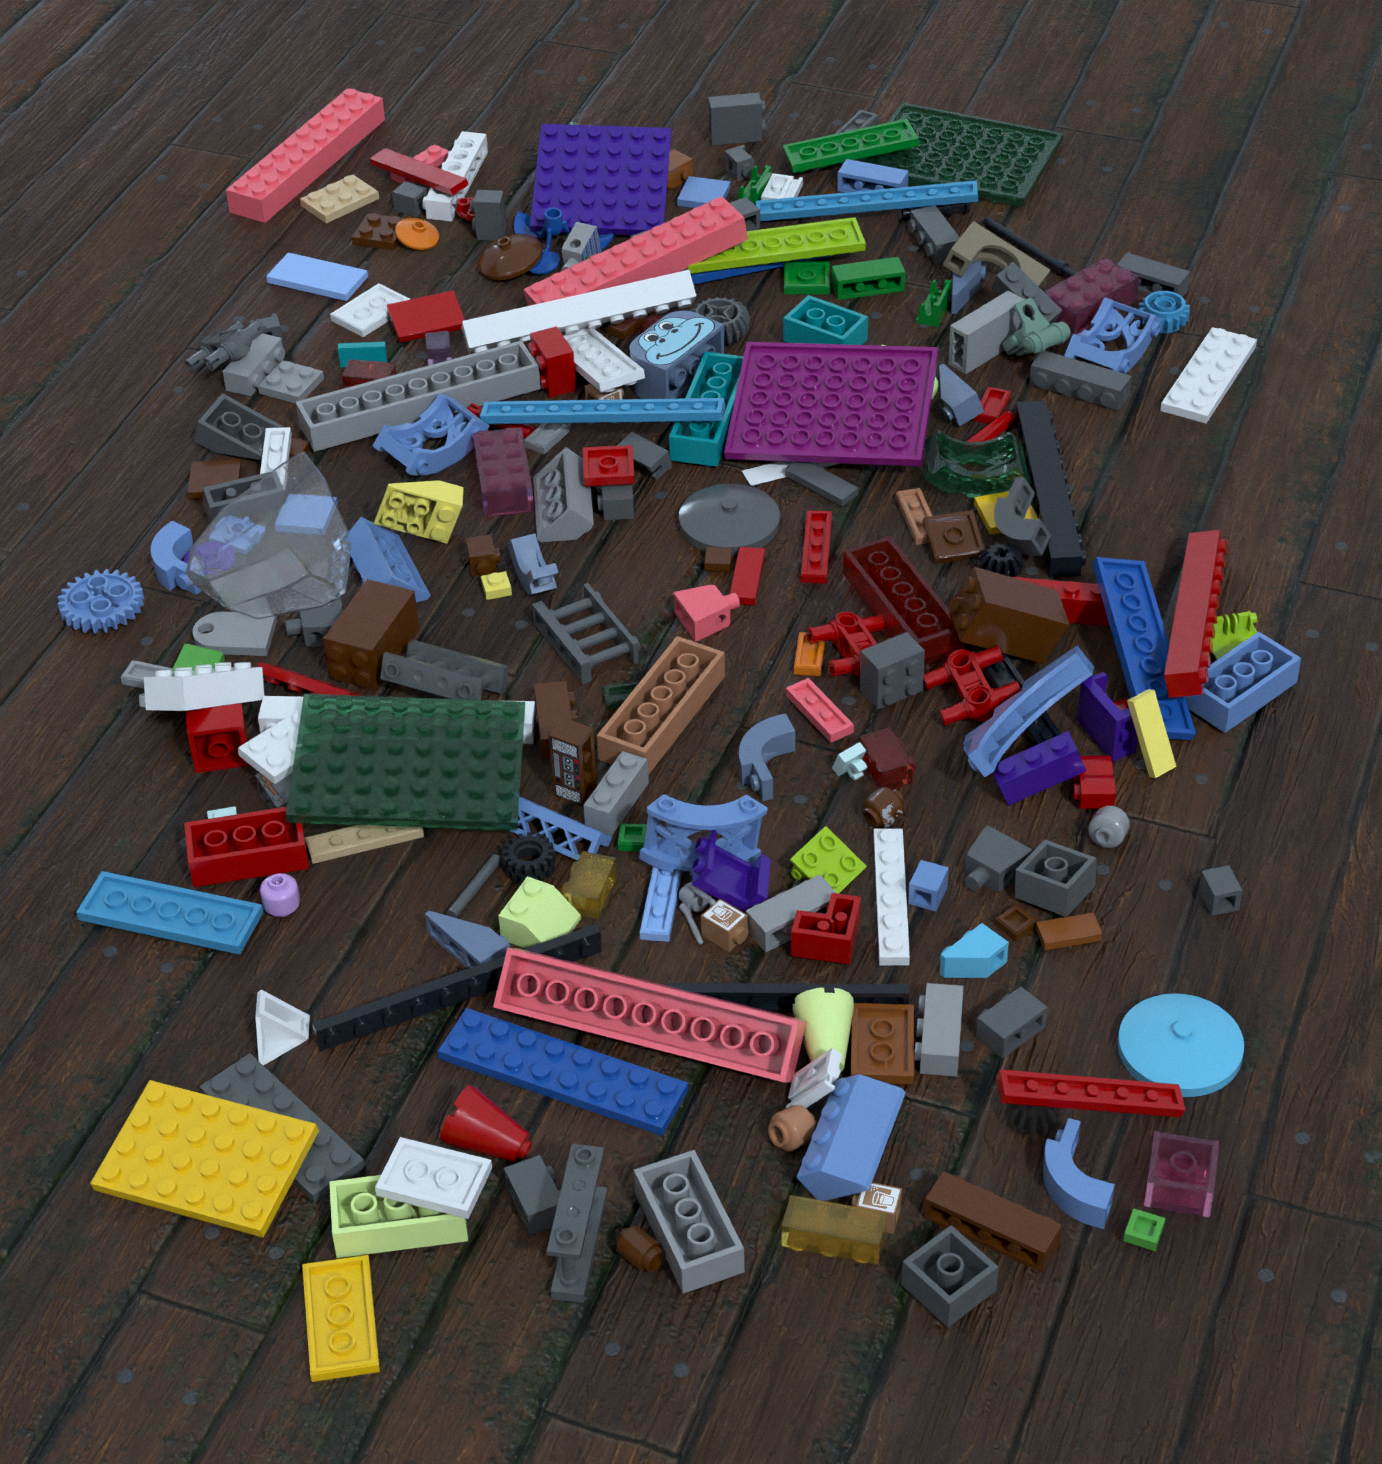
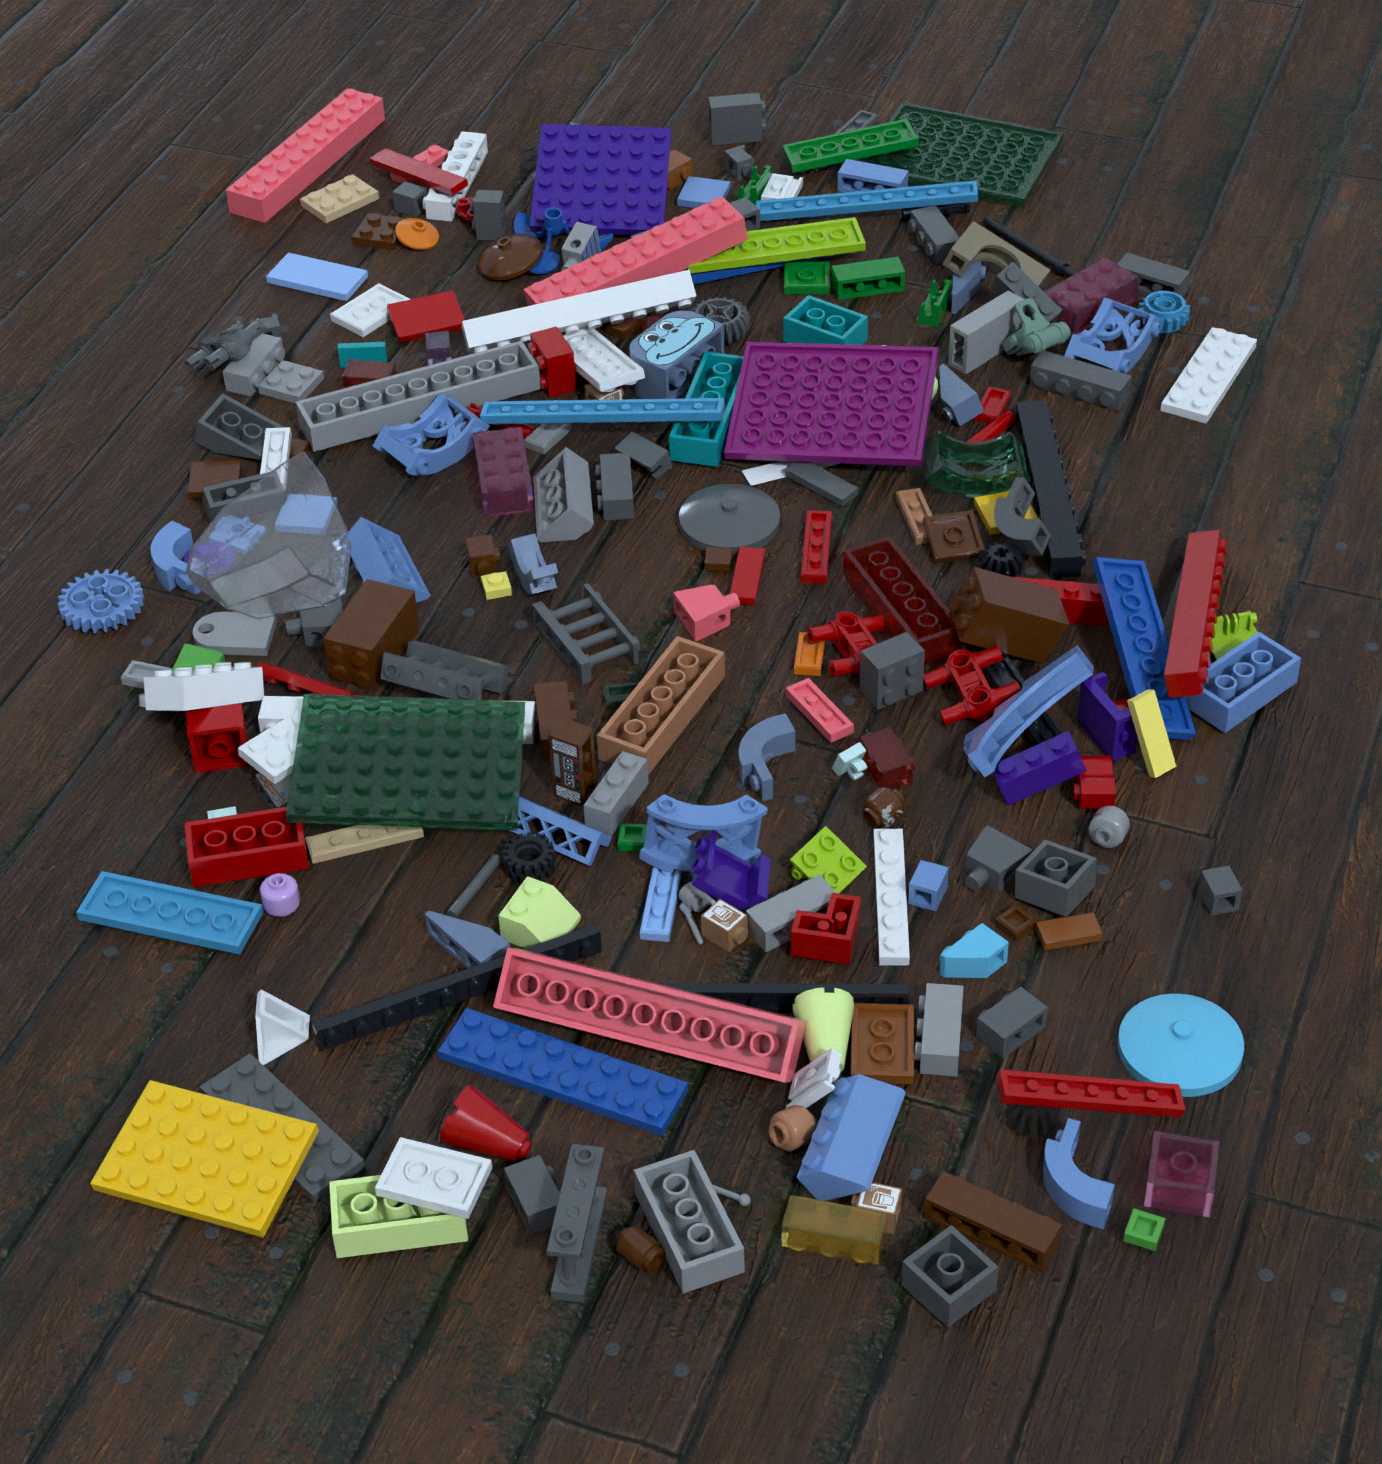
yellow tile [302,1255,380,1382] -> none
light yellow slope [374,481,463,544] -> none
clear yellow brick [561,851,617,919] -> none
red plate [583,445,635,486] -> none
none -> light grey hinge [712,1184,751,1206]

